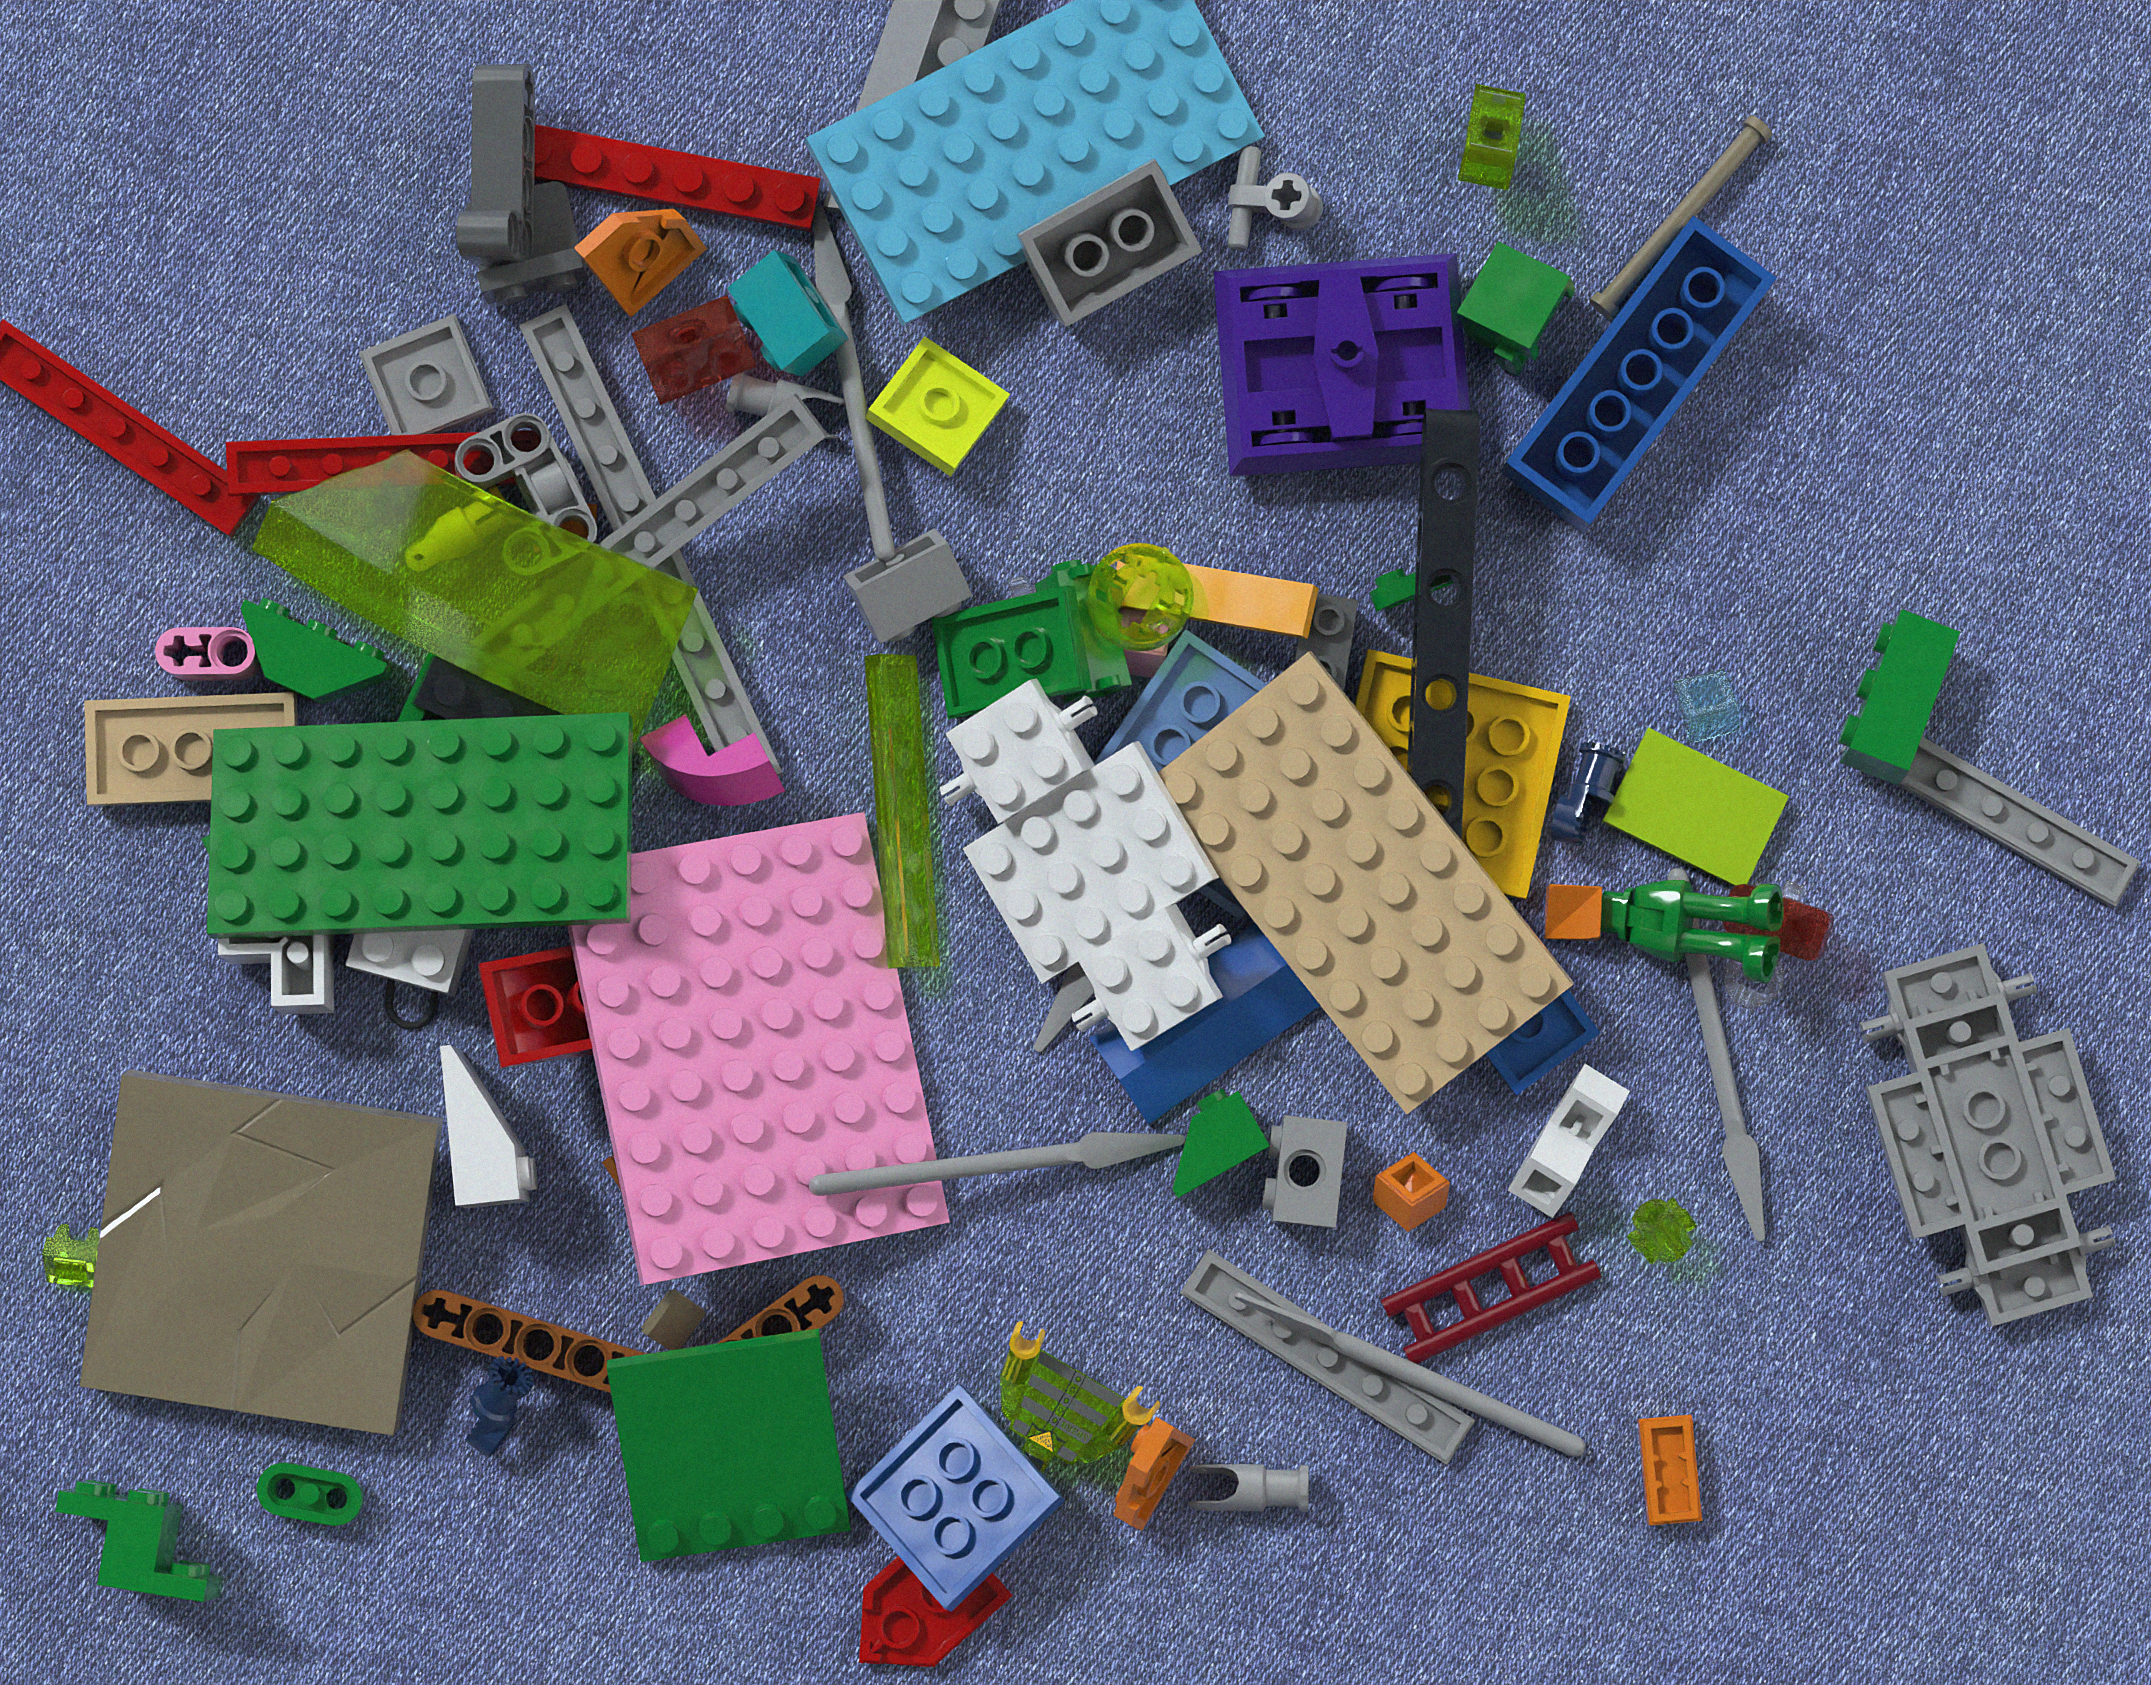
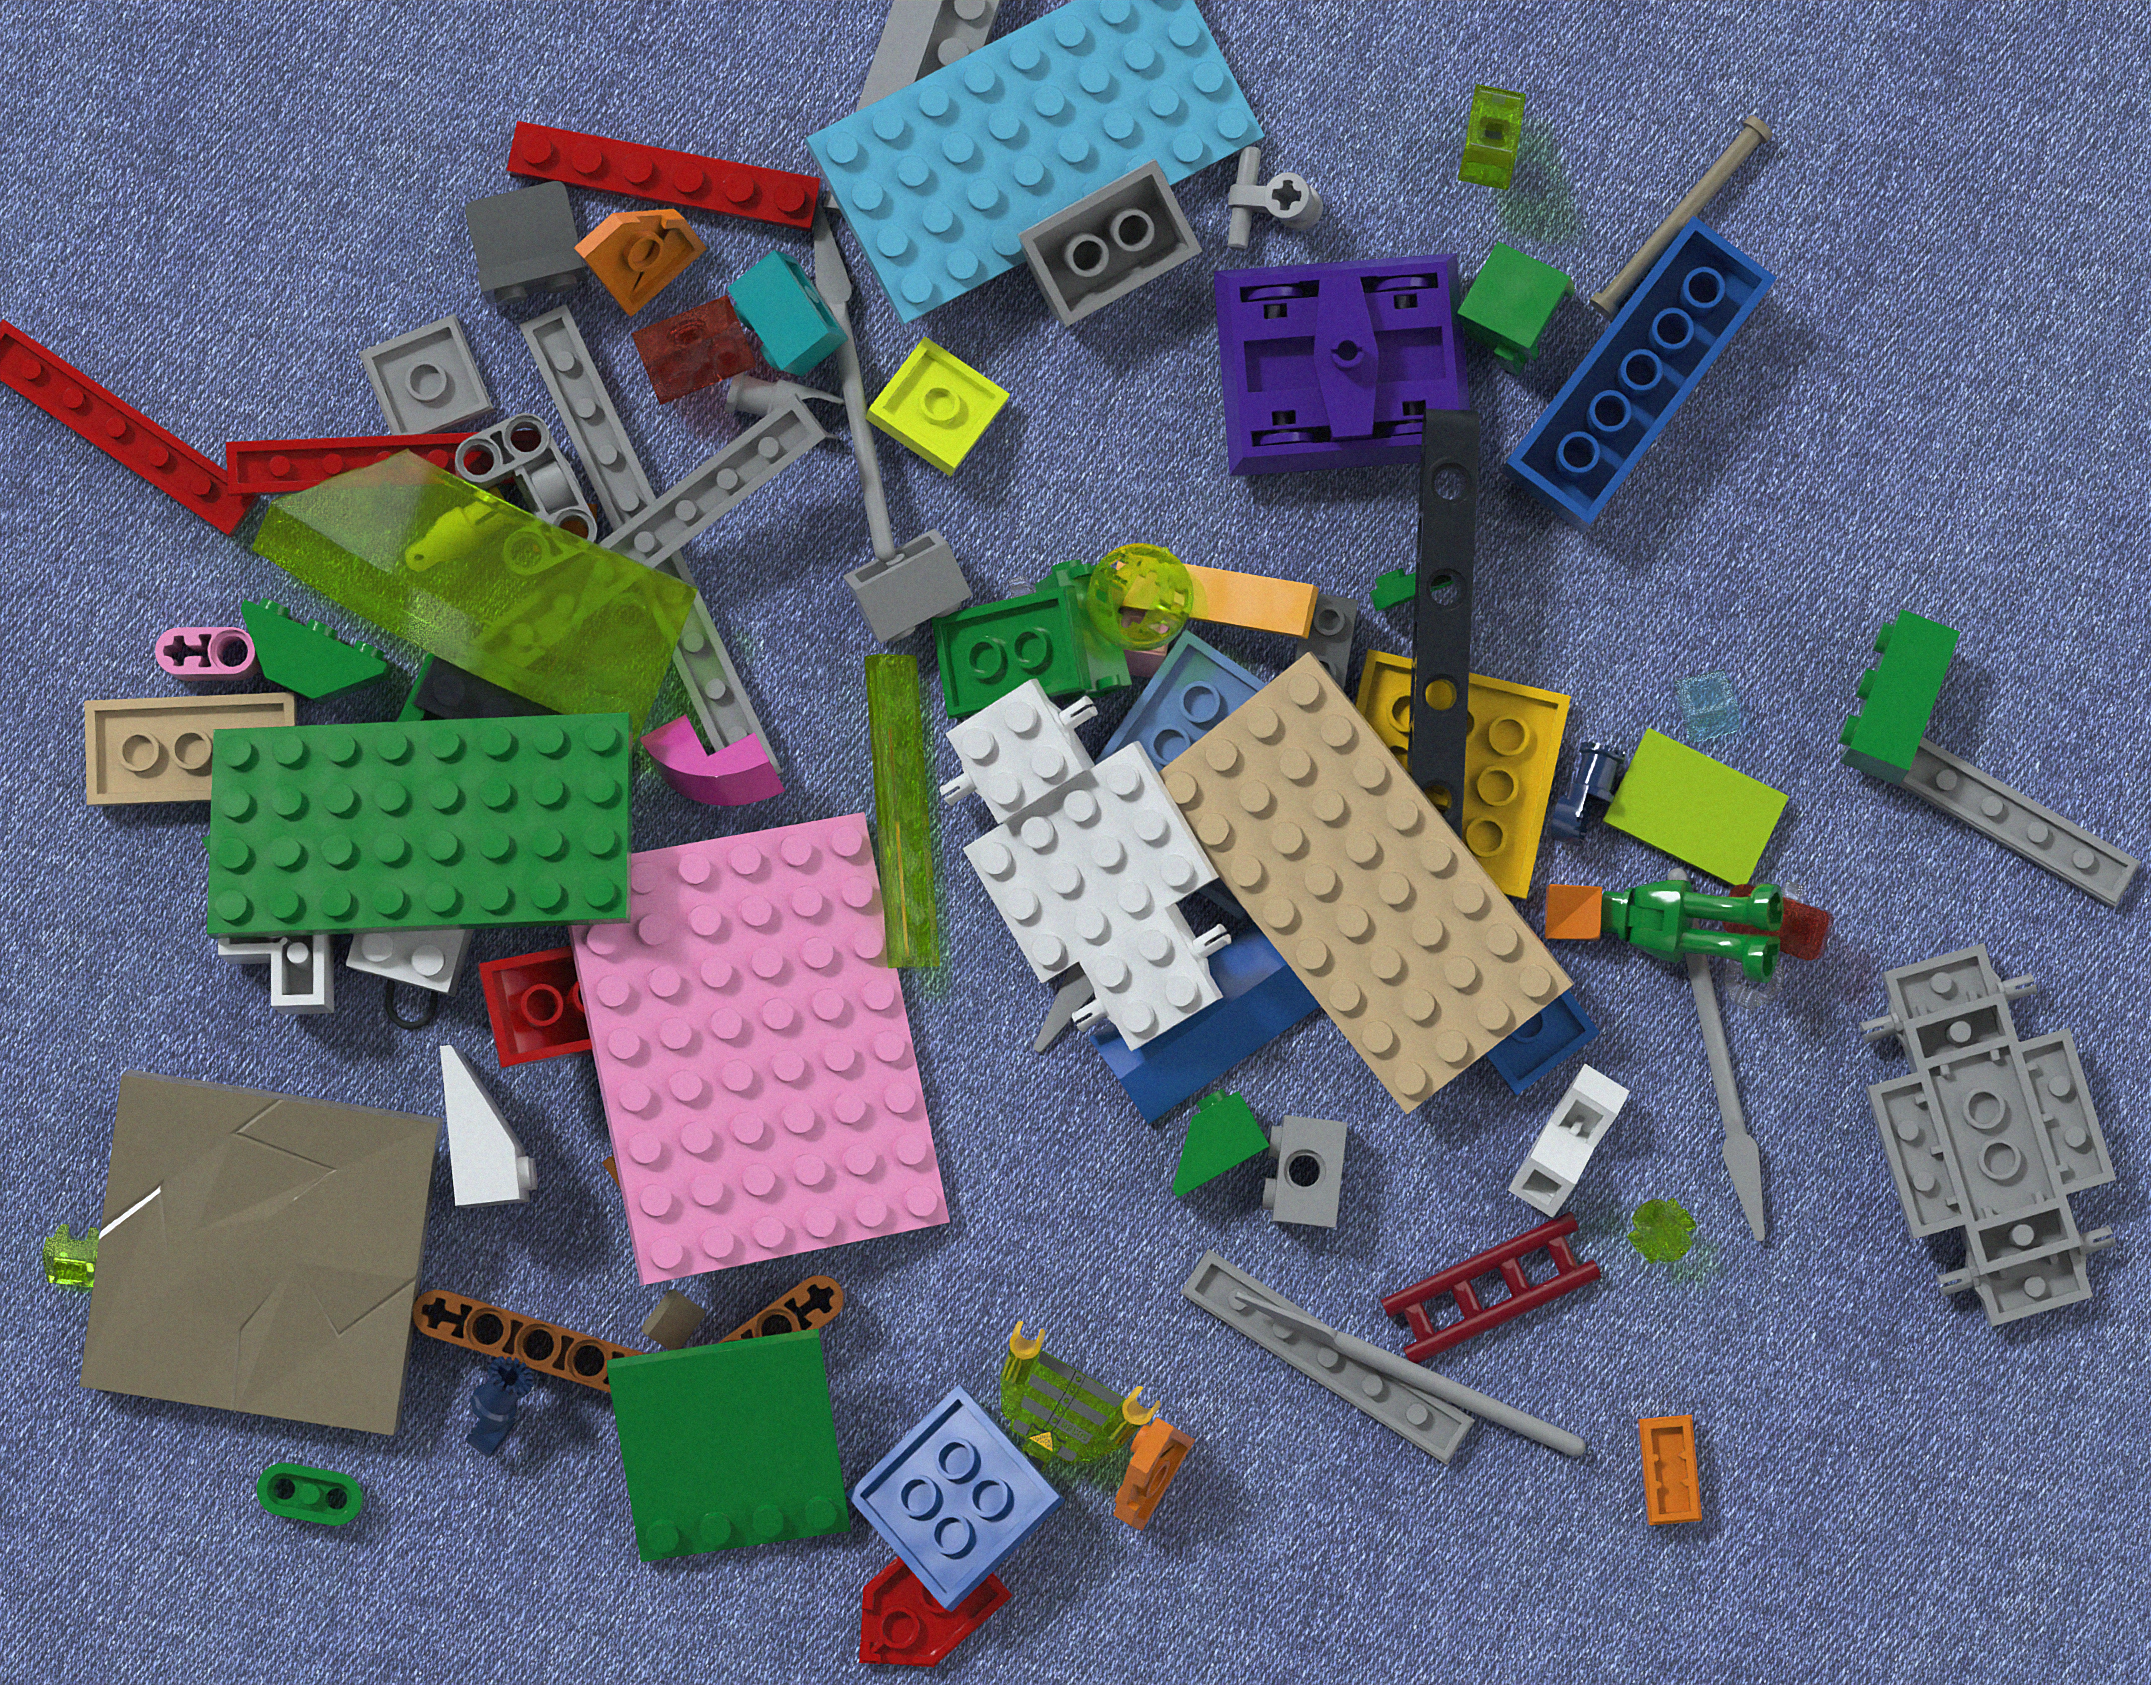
green bracket [55,1479,224,1602] -> none
dark grey beam [456,64,535,266] -> none
light grey piece [809,1132,1185,1196] -> none
light grey piece [1189,1464,1309,1512] -> none
orange slope [1373,1152,1450,1232] -> none

